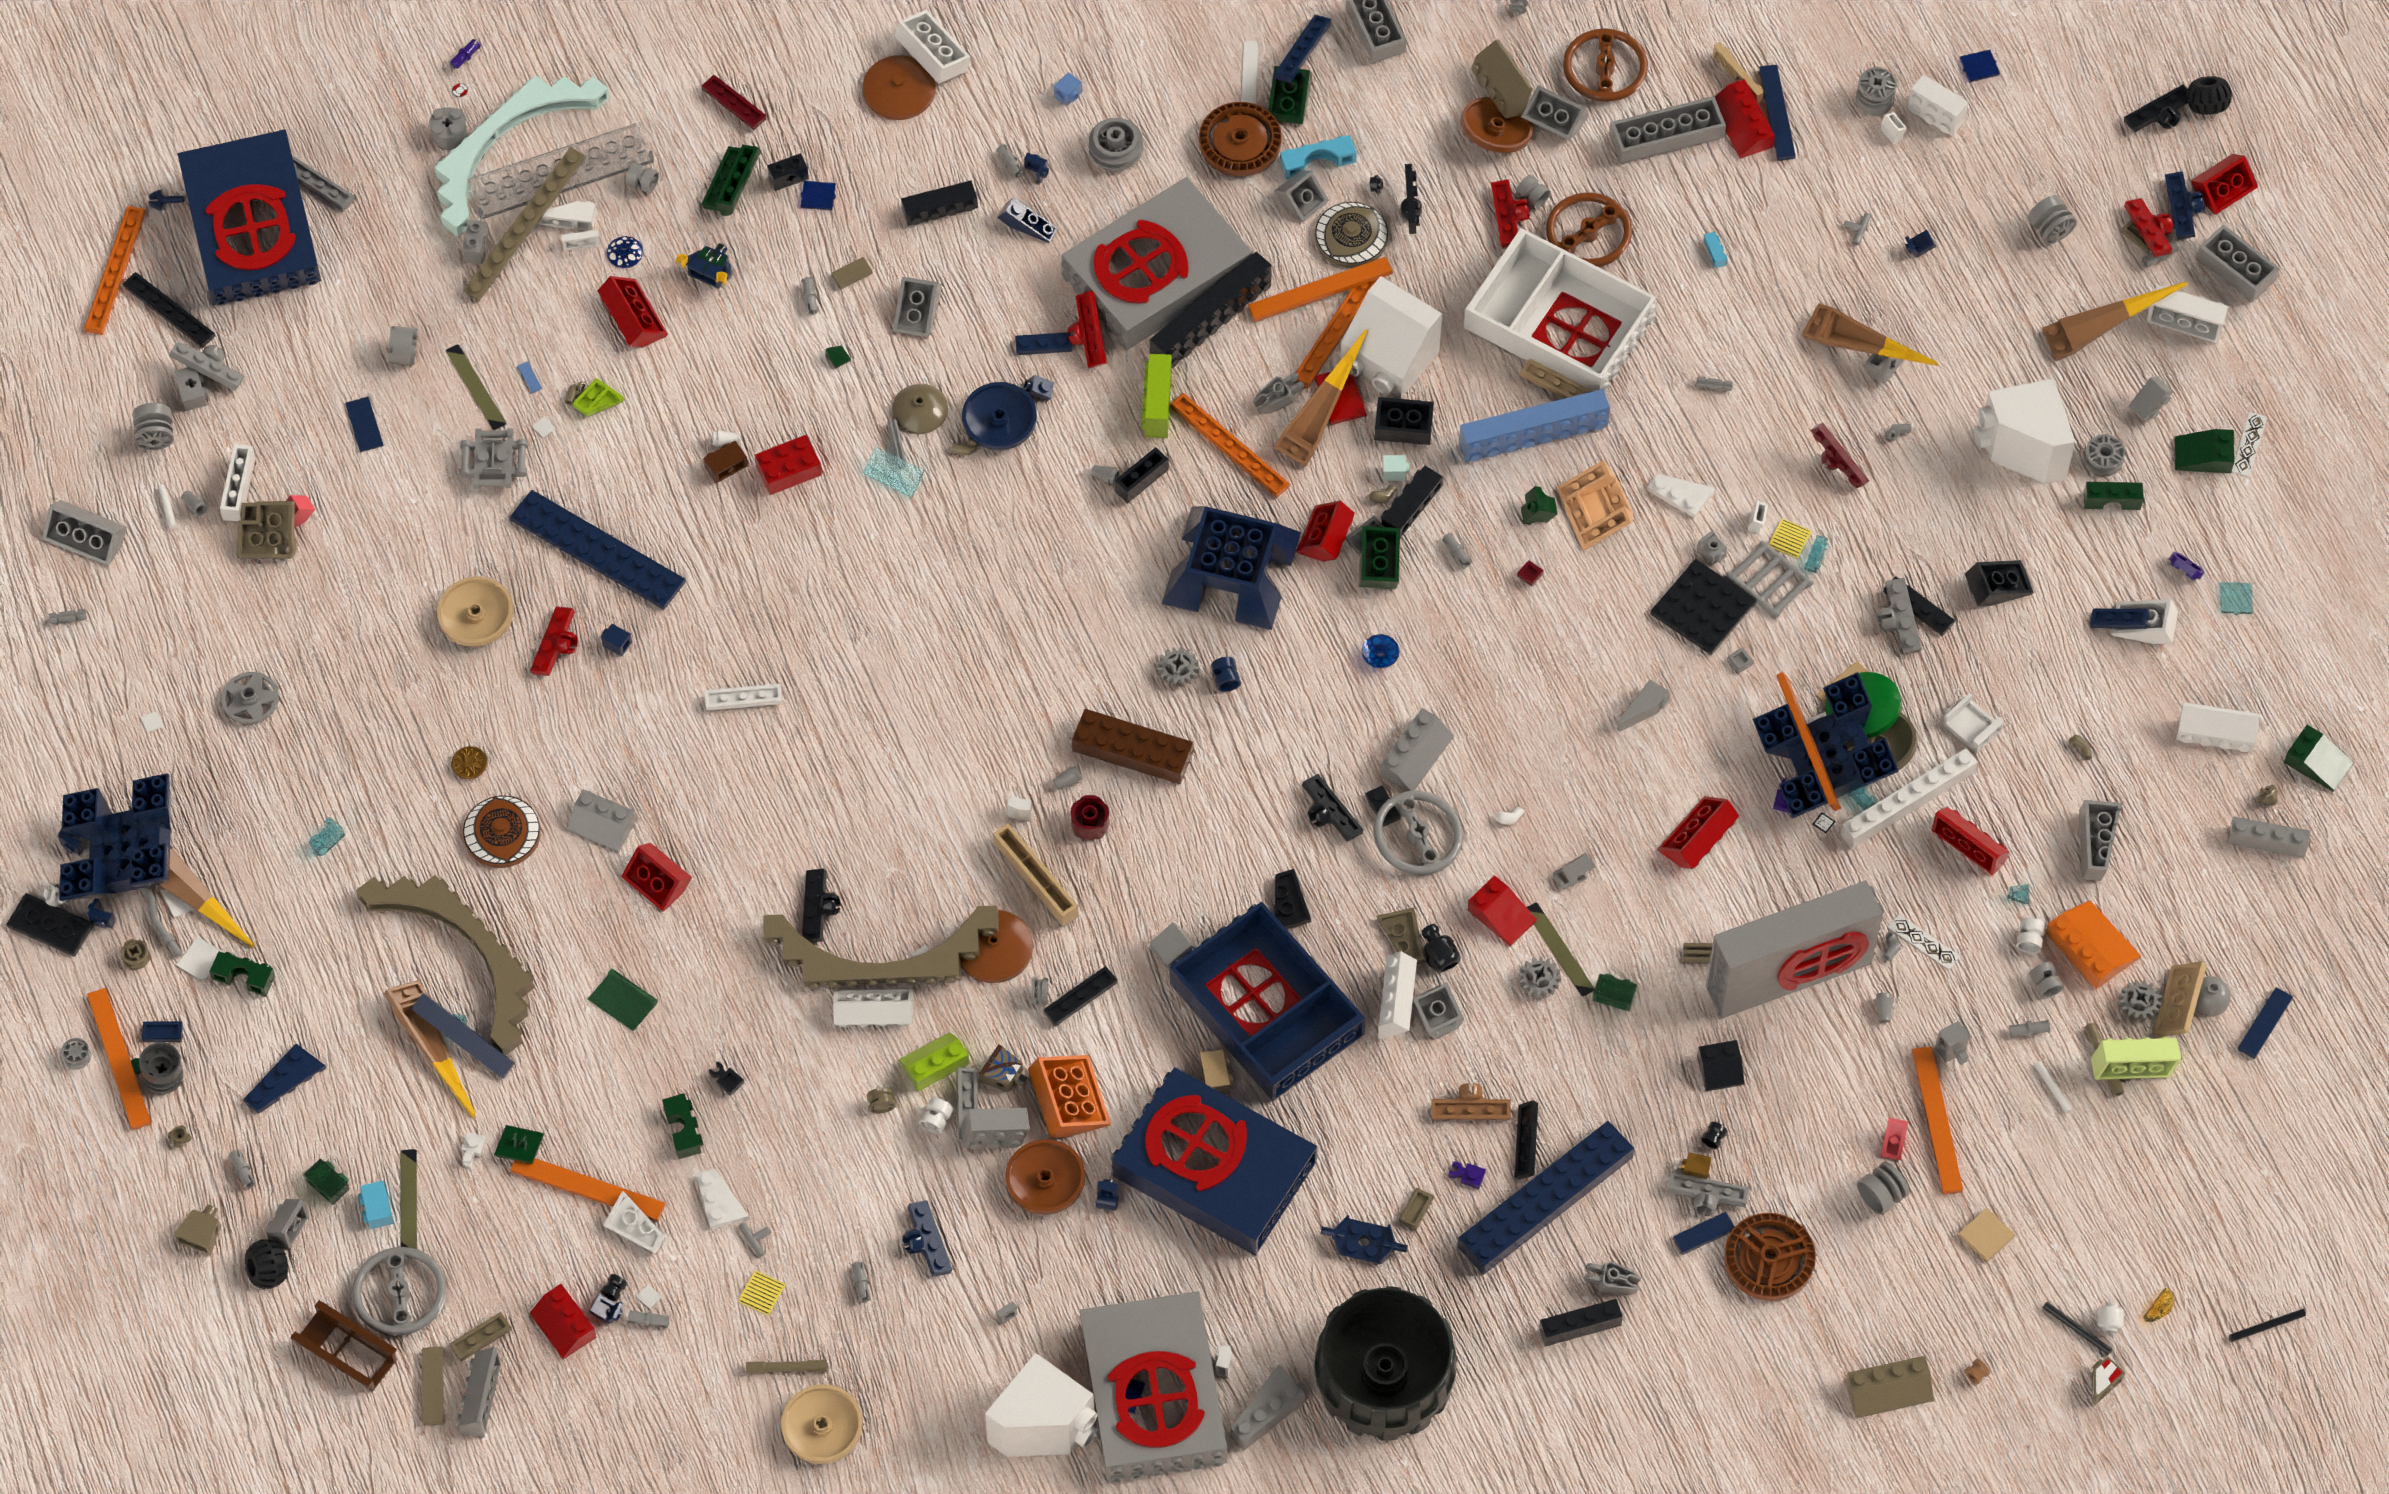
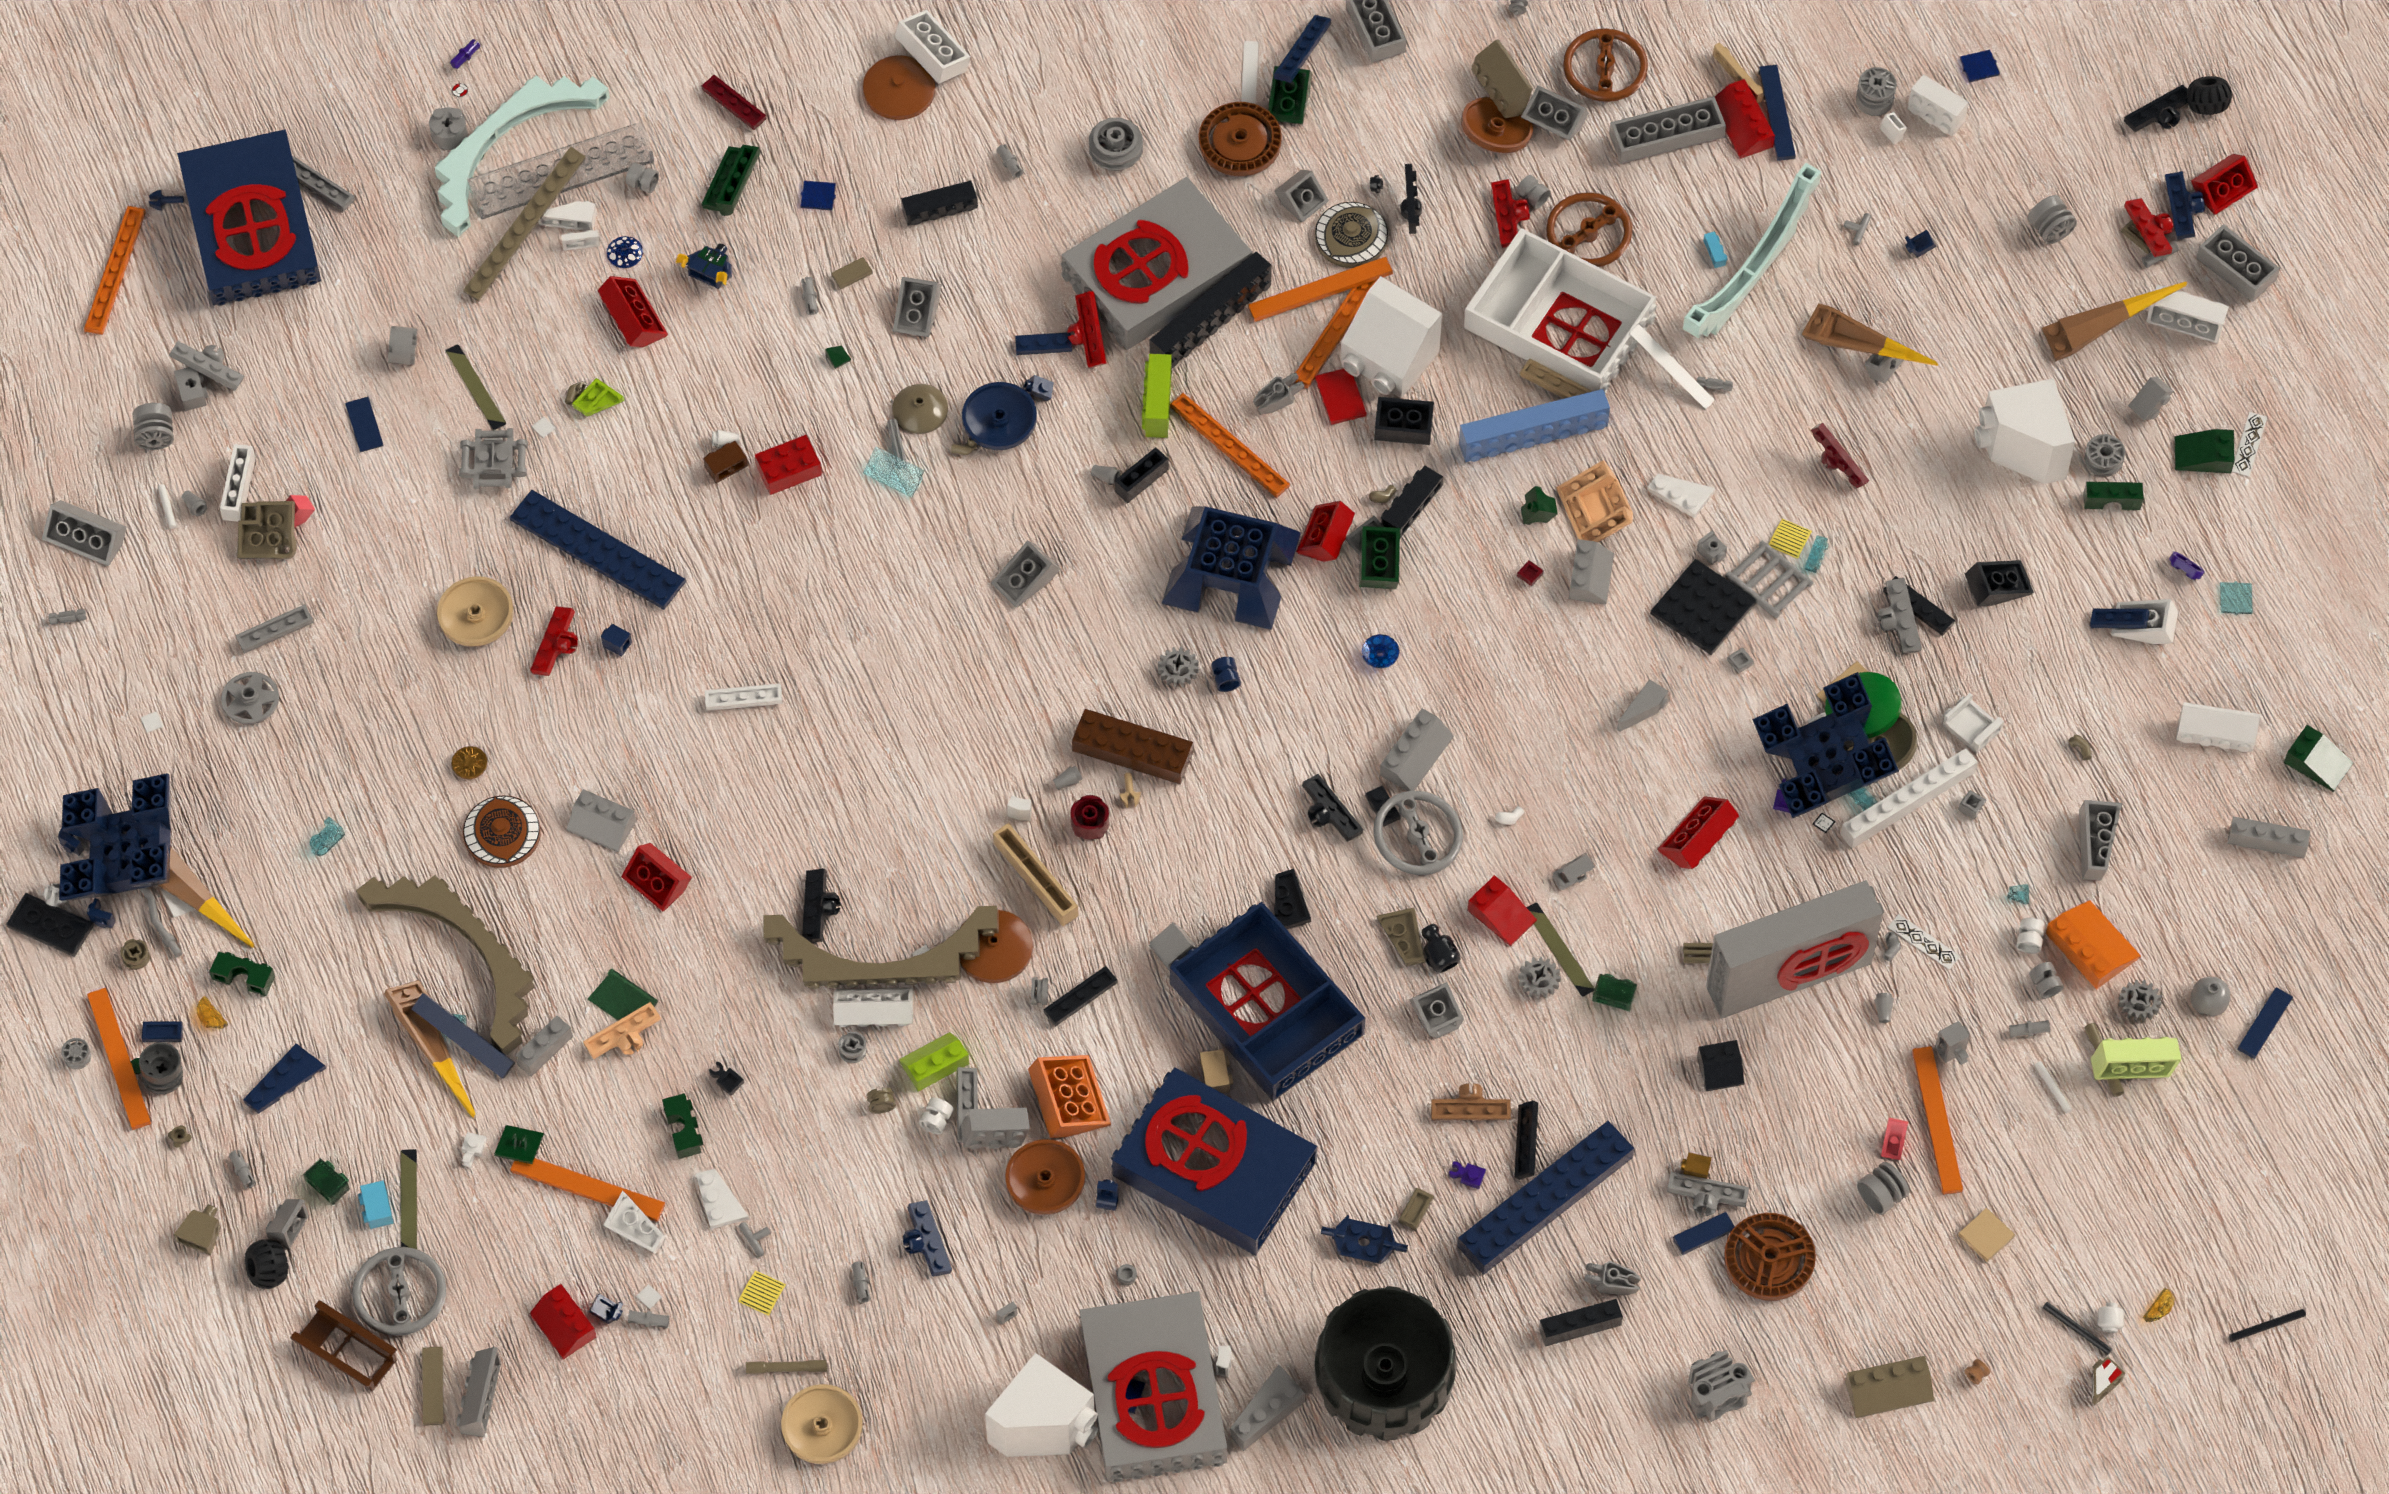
black tile [123,272,215,348] -> none
white sticker [176,936,224,981] -> none
dark tan plate [449,1312,512,1362] -> none
light grey brick [462,220,489,264] -> none
medium blue window [517,362,542,393] -> none
black wheel [600,1274,628,1302] -> none
black brick [767,153,809,191] -> none
torso [979,1044,1029,1092] -> none
dark blue slope [997,197,1058,243] -> none
dark blue bracket [1024,152,1049,183] -> none
medium blue brick [1054,72,1082,105] -> none
medium nougat plate [1274,330,1367,467] -> none
medium azure arch [1280,135,1356,180] -> none
white slope [1378,951,1417,1039] -> none
light aqua brick [1383,455,1410,481] -> none
light grey pin [1442,533,1472,568] -> none
black wheel [1701,1122,1728,1149] -> none
white piece [1748,501,1768,533] -> none
orange tile [1777,672,1841,811] -> none
light grey arm [1886,424,1911,441] -> none
red slope [1931,806,2009,876] -> none
tan plate [2153,961,2207,1037] -> none
dark tan piece [2256,784,2278,806] -> none
none -> clear yellow plate [197,995,228,1029]
none -> light grey plate [235,604,314,653]
none -> light grey brick [515,1015,573,1077]
none -> light nougat plate [583,1002,661,1059]
none -> light grey wheel [838,1032,867,1063]
none -> light grey slope [991,540,1061,607]
none -> light grey tile [1117,1264,1137,1285]
none -> tan bar [1120,773,1141,808]
none -> light grey slope [1569,539,1614,604]
none -> white sticker [1630,325,1714,409]
none -> light aqua arch [1683,163,1821,338]
none -> light grey piece [1688,1350,1755,1422]
none -> light grey slope [1958,790,1986,819]

